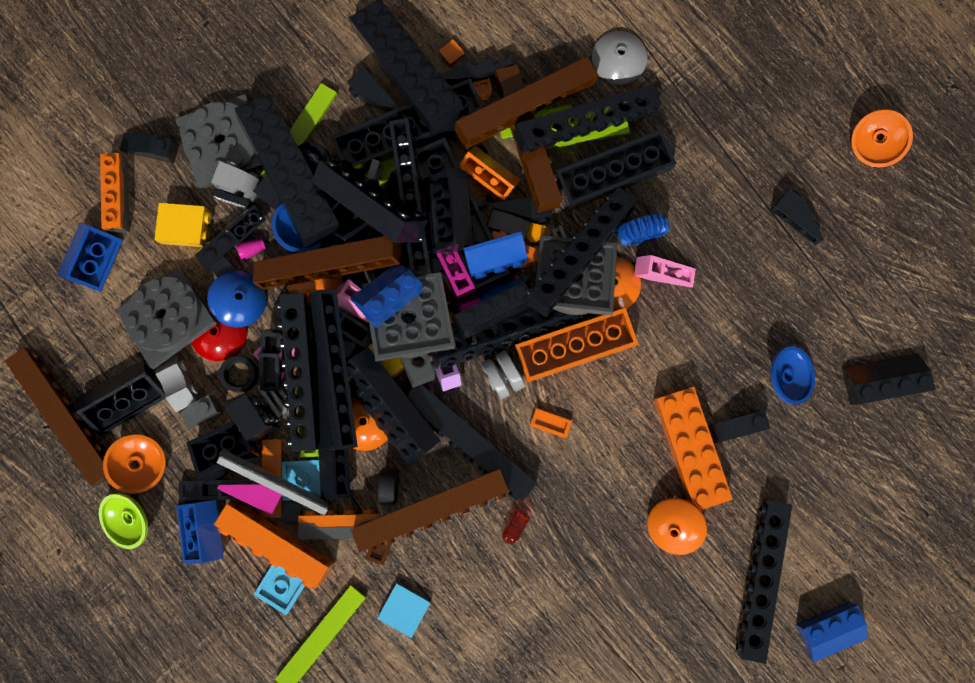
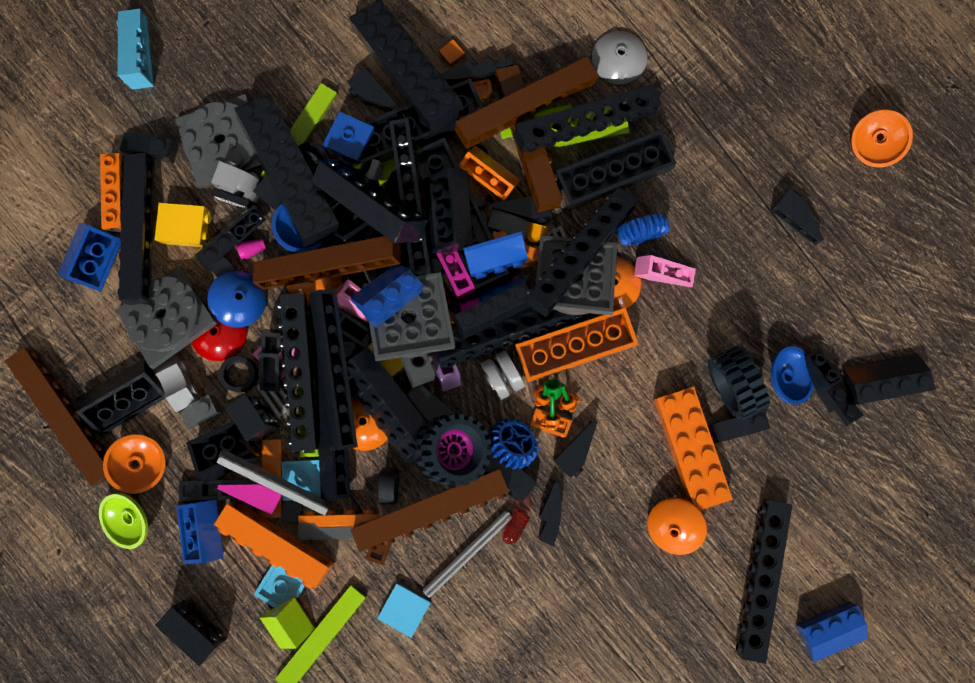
none -> medium azure wedge [117,9,154,90]
none -> black brick [117,153,155,305]
none -> black brick [155,600,227,667]
none -> lime slope [260,596,315,649]
none -> blue plate [323,111,374,162]
none -> black wheel [415,414,492,486]
none -> light grey axle [423,510,513,598]
none -> blue gear [487,417,539,470]
none -> plant [534,379,580,430]
none -> black slope [538,481,562,547]
none -> black slope [553,419,598,478]
none -> black wheel [707,346,770,421]
none -> black slope [805,349,864,426]

